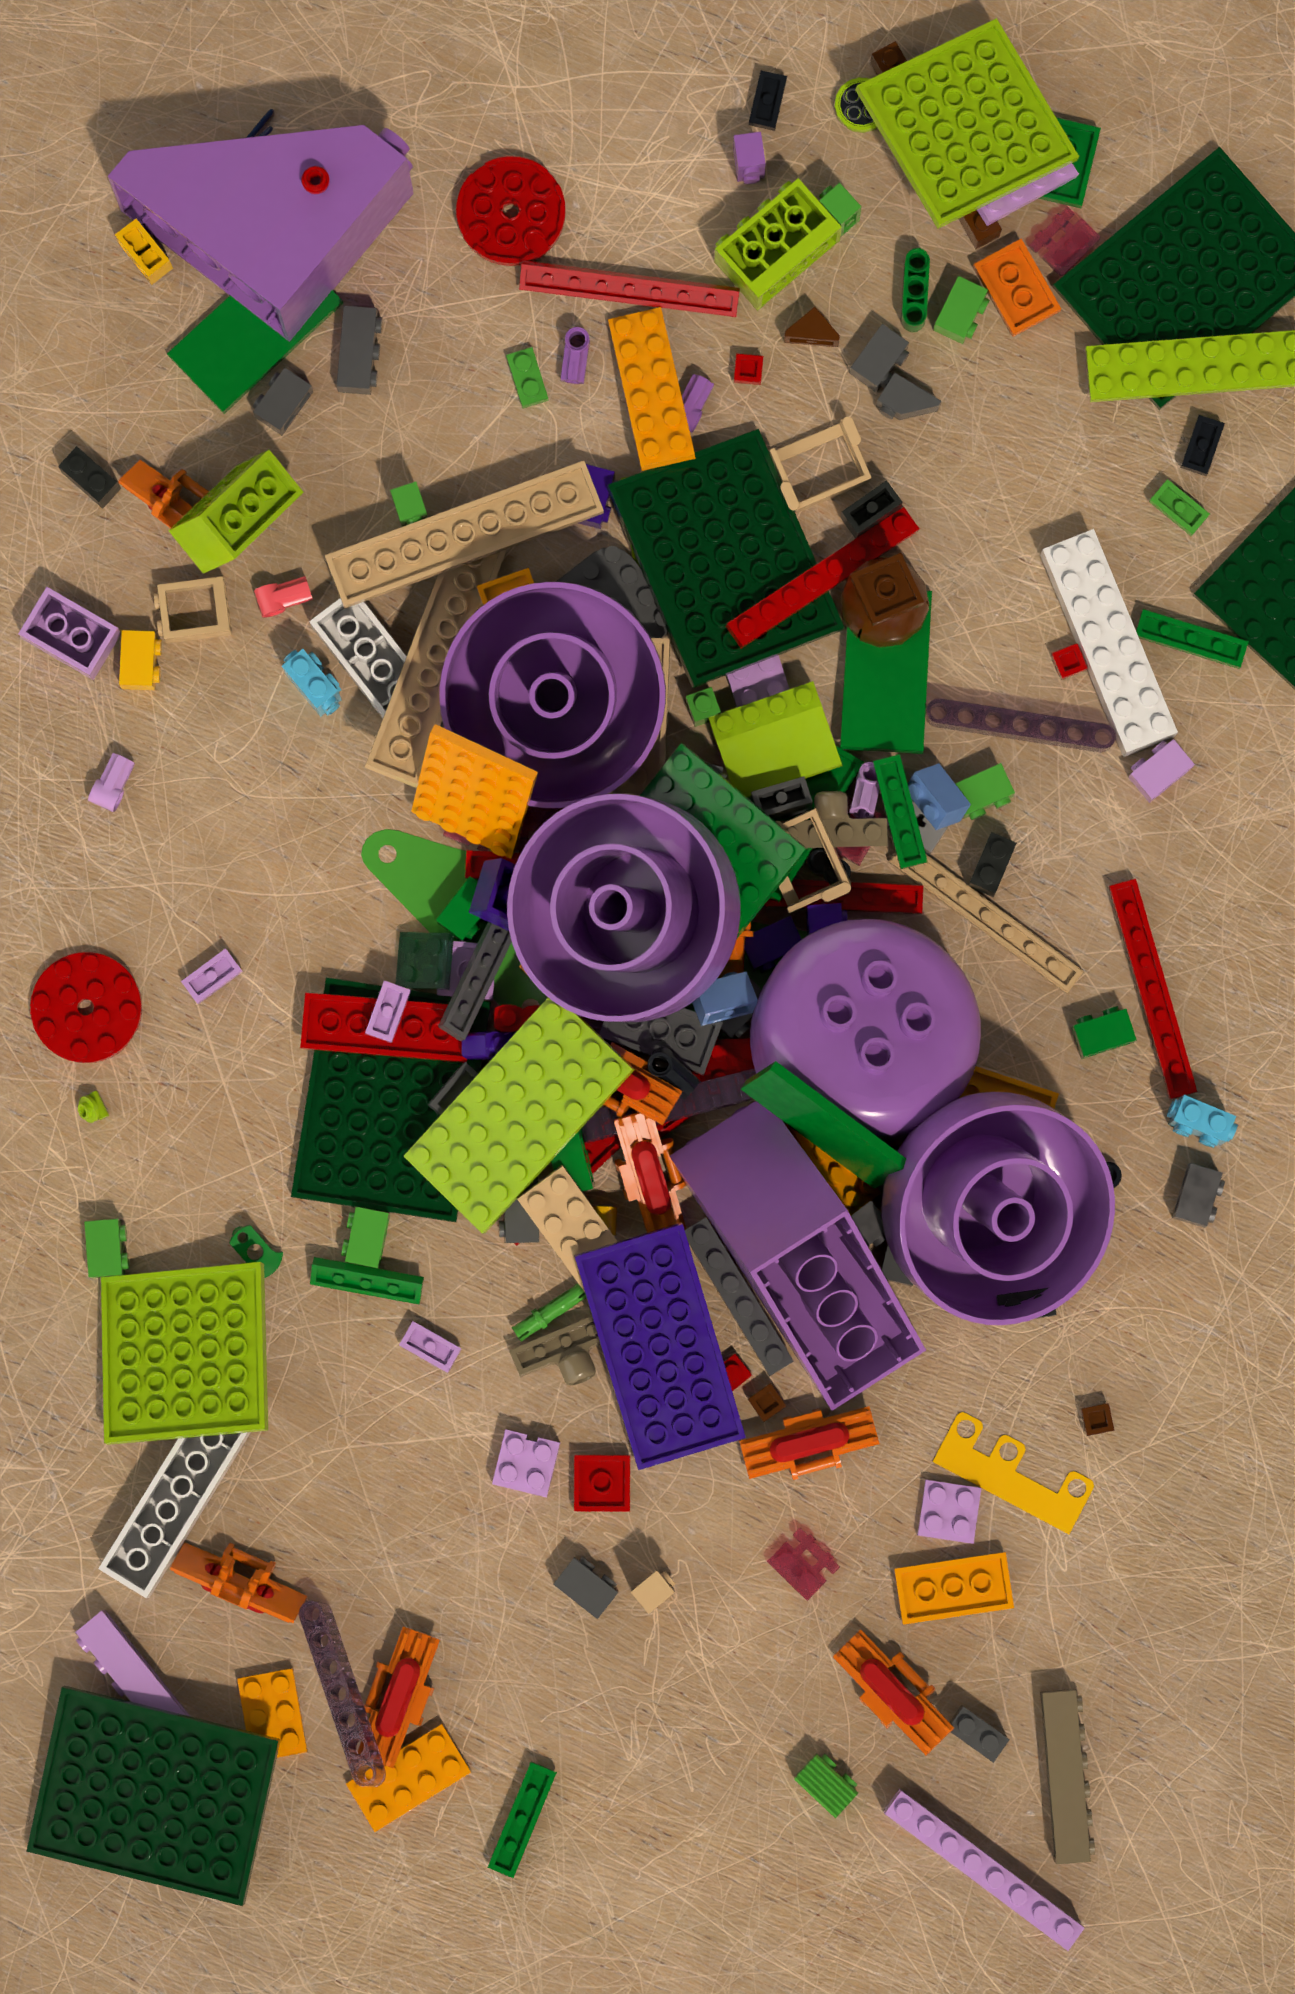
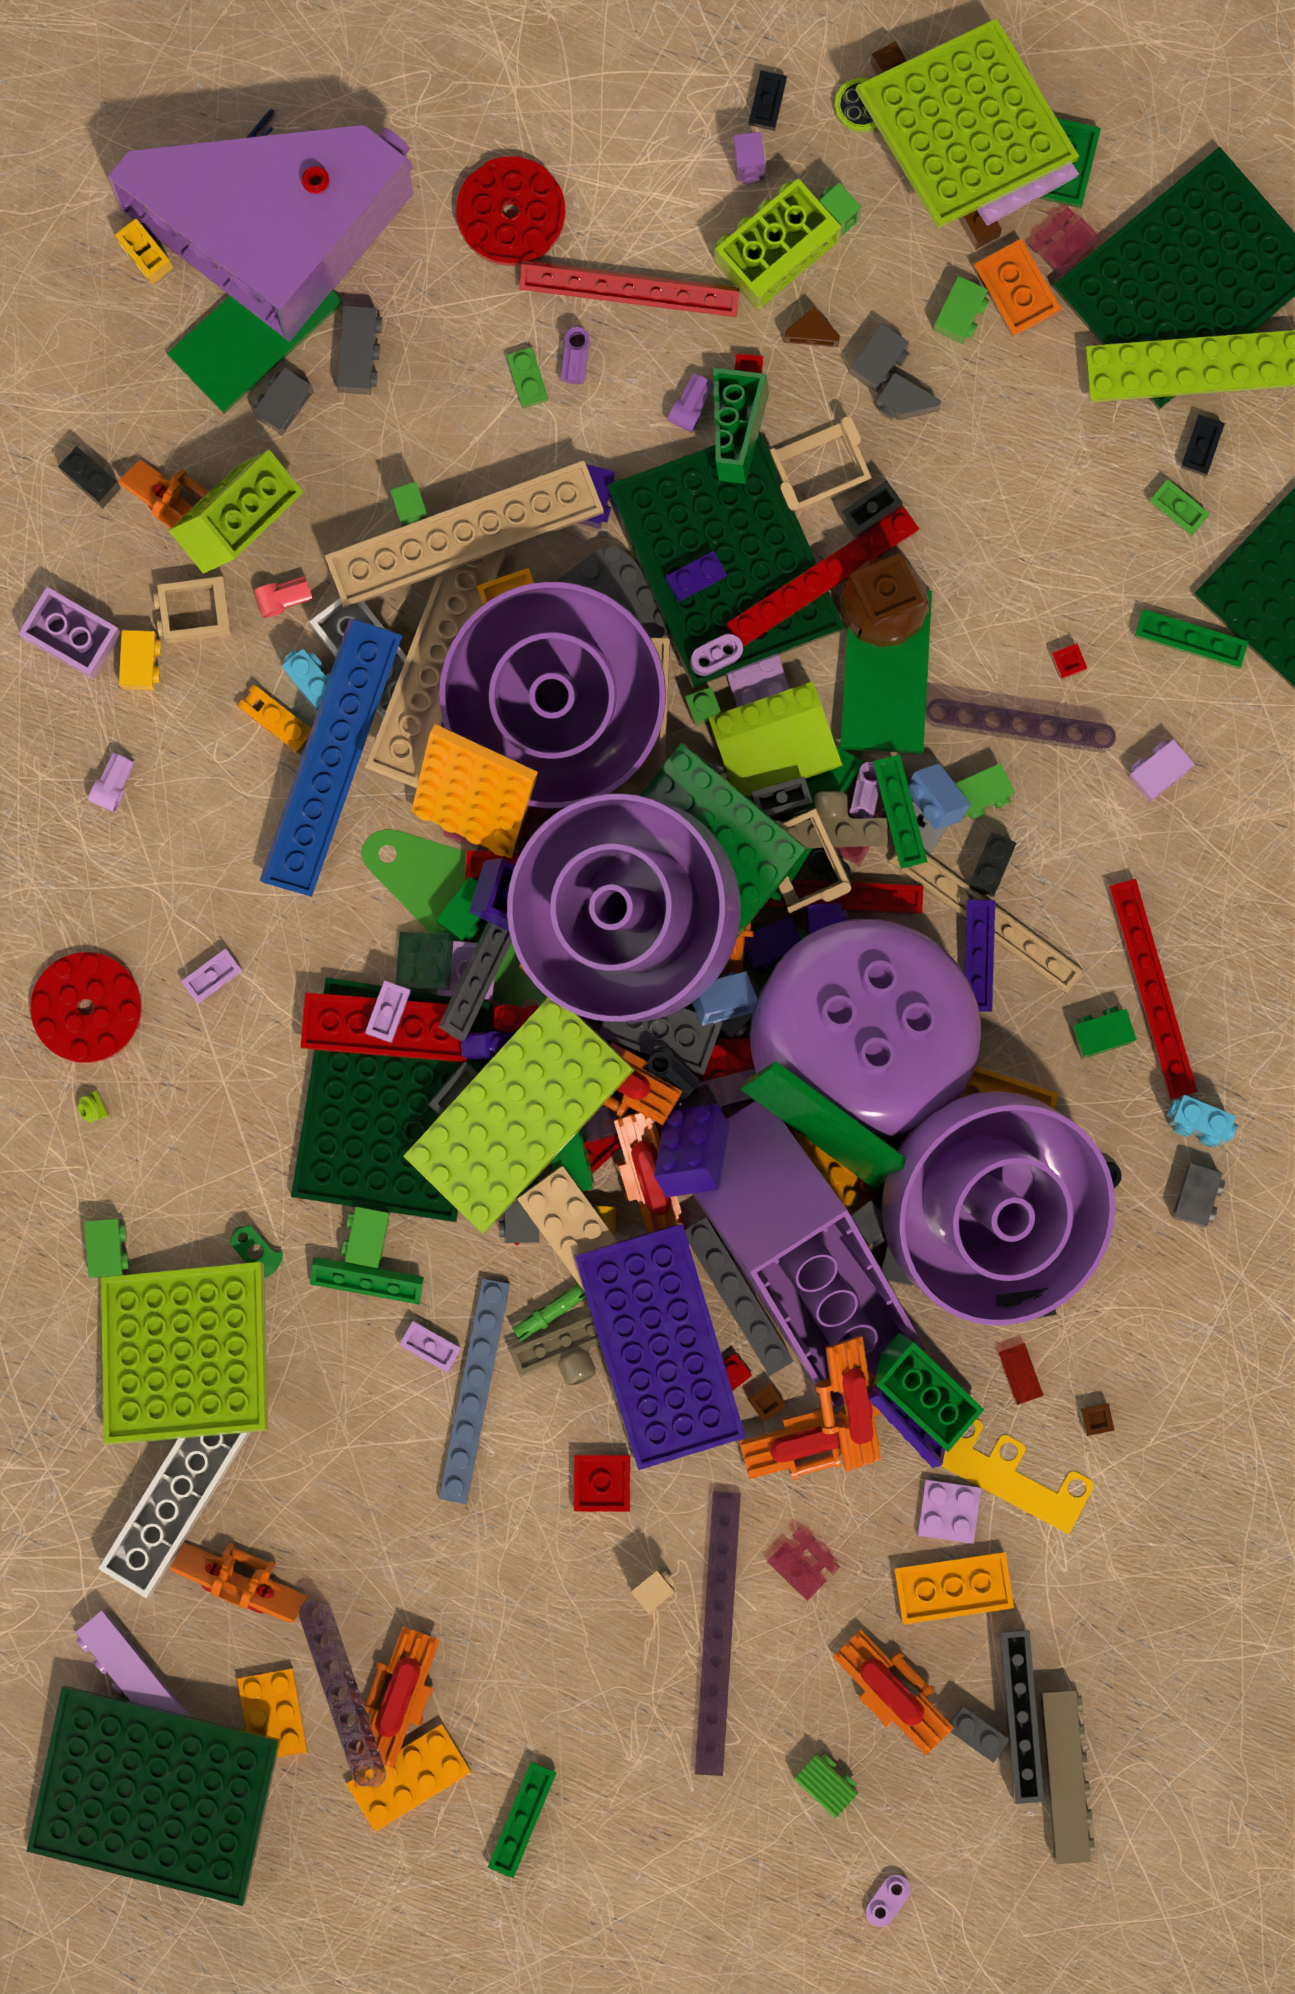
lavender piece [492,1429,560,1498] -> none
dark grey brick [553,1557,618,1619] -> none
light orange plate [608,307,696,471] -> none
lavender brick [883,1789,1085,1951] -> none
green beam [901,248,930,332] -> none
white brick [1040,529,1178,757] -> none
none -> light orange plate [236,684,311,753]
none -> blue plate [260,618,402,897]
none -> sand blue plate [439,1278,510,1504]
none -> dark purple brick [654,1104,730,1197]
none -> dark purple plate [665,551,727,603]
none -> lavender plate [690,634,743,676]
none -> clear purple plate [695,1491,741,1776]
none -> green wedge [713,367,769,484]
none -> orange piece [815,1335,882,1472]
none -> lavender plate [866,1874,911,1927]
none -> dark purple plate [869,1378,945,1468]
none -> green slope [874,1333,985,1452]
none -> dark purple plate [965,900,996,1012]
none -> clear red tile [998,1343,1044,1405]
none -> dark grey brick [999,1629,1044,1804]

